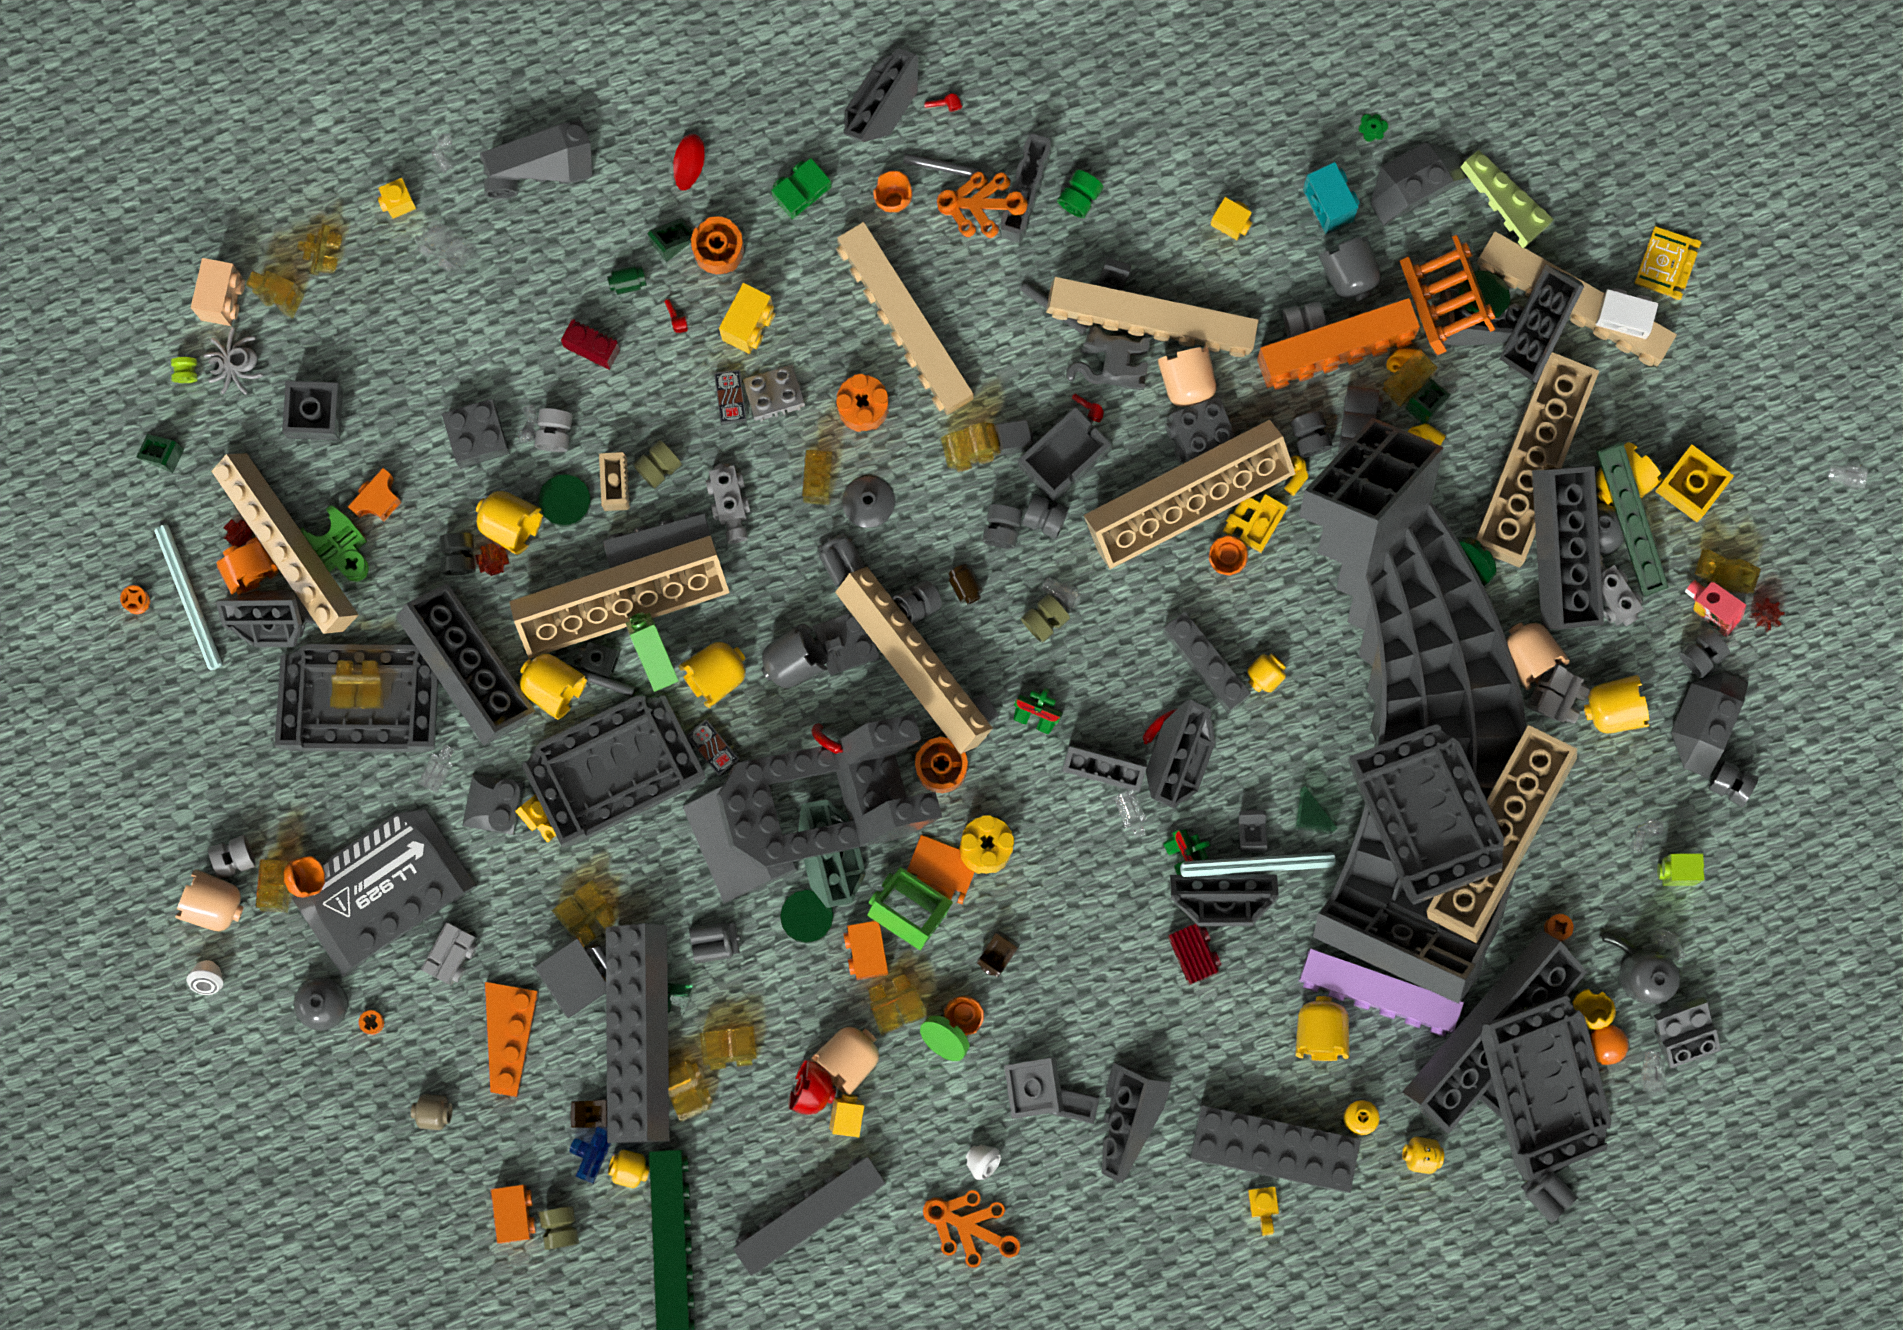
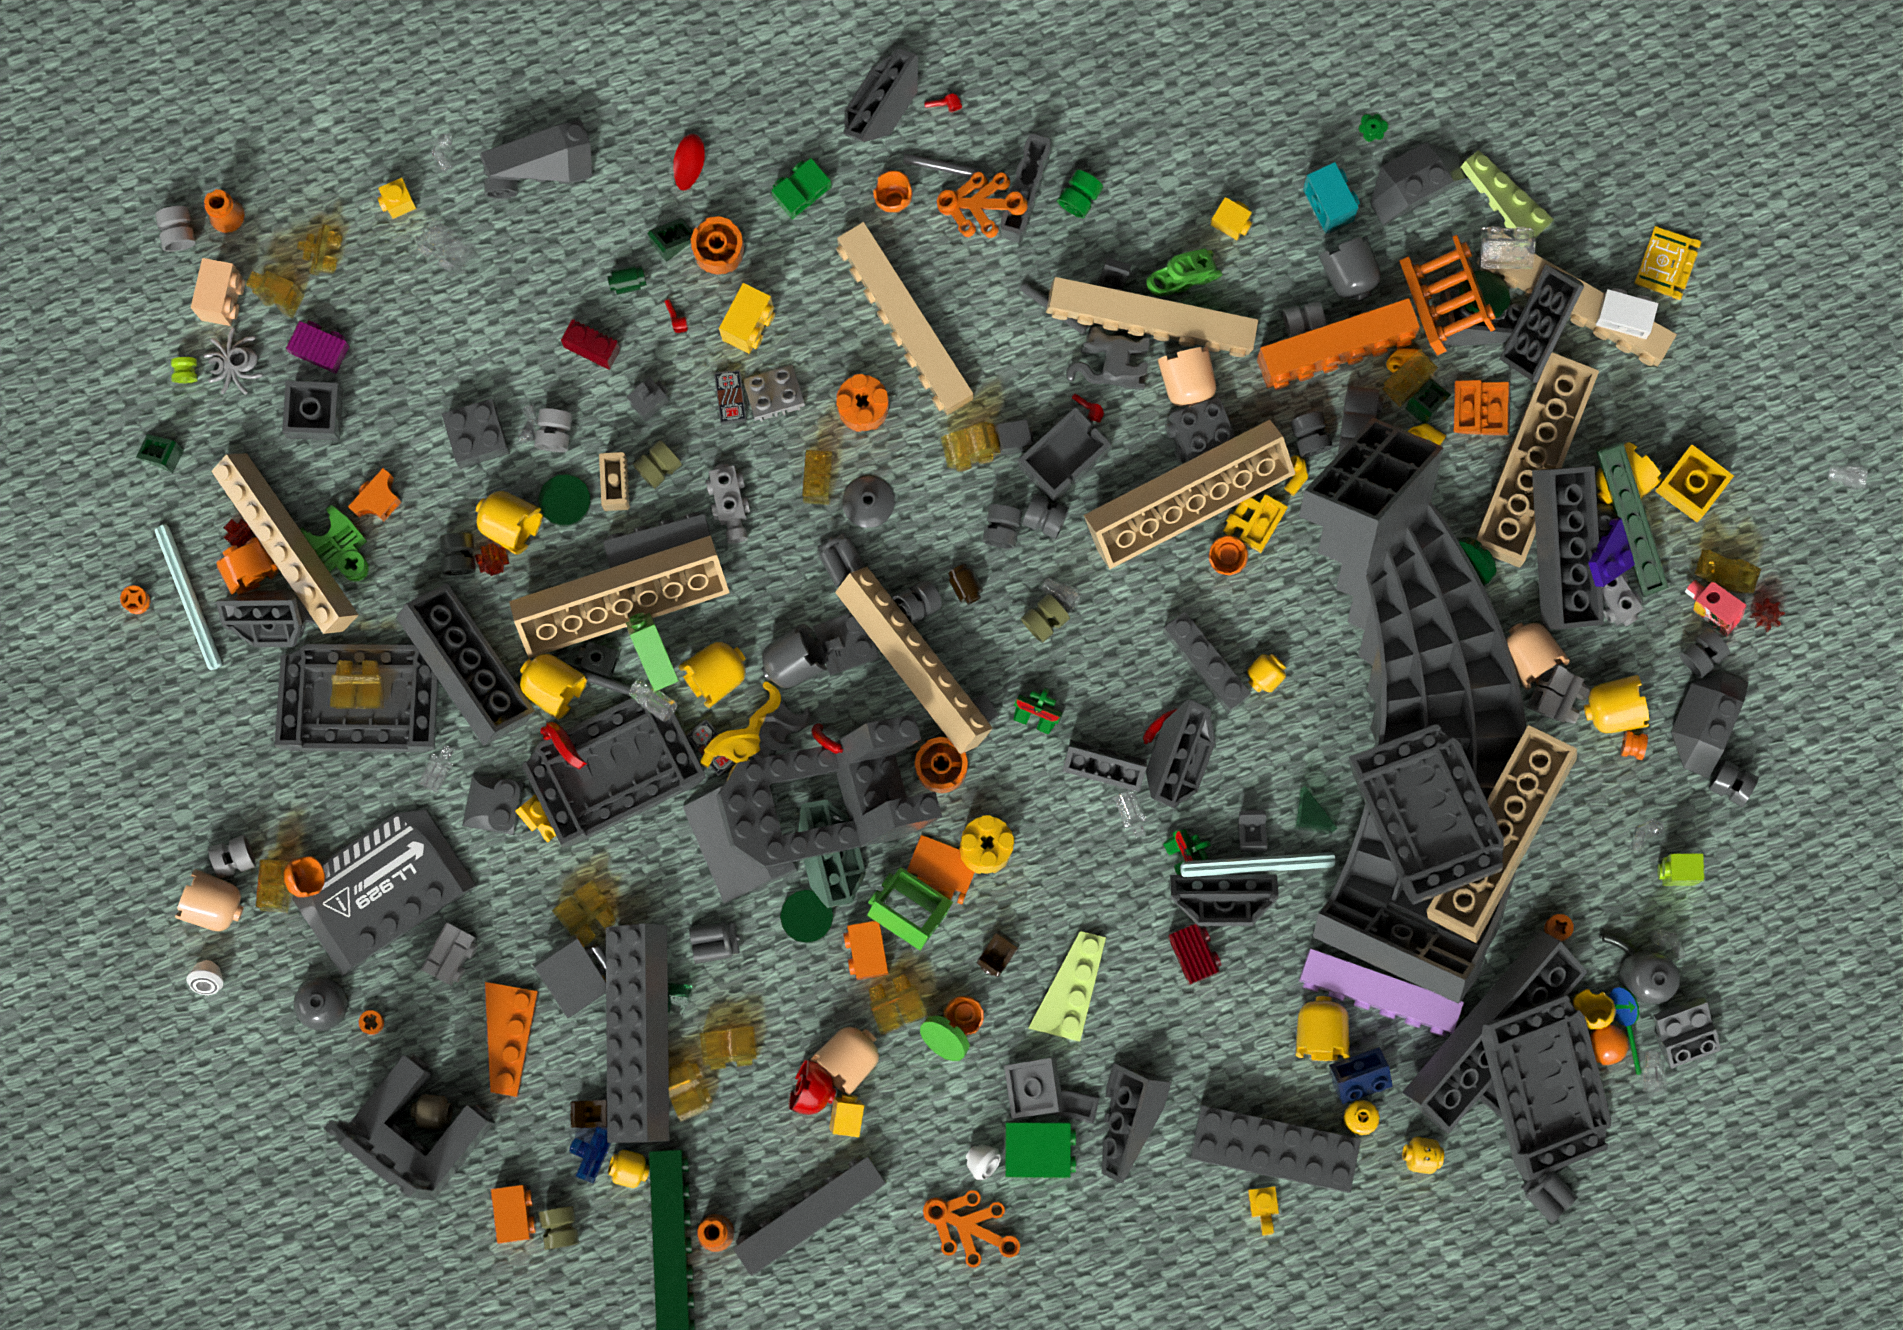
none -> light grey wheel [155,206,196,252]
none -> orange plant [204,189,245,233]
none -> magenta brick [286,320,349,374]
none -> dark grey bracket [323,1055,495,1201]
none -> red arm [540,722,587,769]
none -> dark grey brick [626,377,669,422]
none -> clear hinge [629,680,677,722]
none -> orange plant [697,1214,734,1252]
none -> piece [699,682,810,768]
none -> green brick [1005,1123,1076,1178]
none -> yellowish green wing [1028,931,1106,1042]
none -> bright green piece [1146,248,1223,297]
none -> dark blue brick [1329,1047,1393,1104]
none -> orange slope [1454,380,1510,435]
none -> clear bracket [1479,226,1536,269]
none -> dark purple wing [1588,518,1635,587]
none -> piece [1609,987,1641,1075]
none -> orange wheel [1620,730,1648,760]

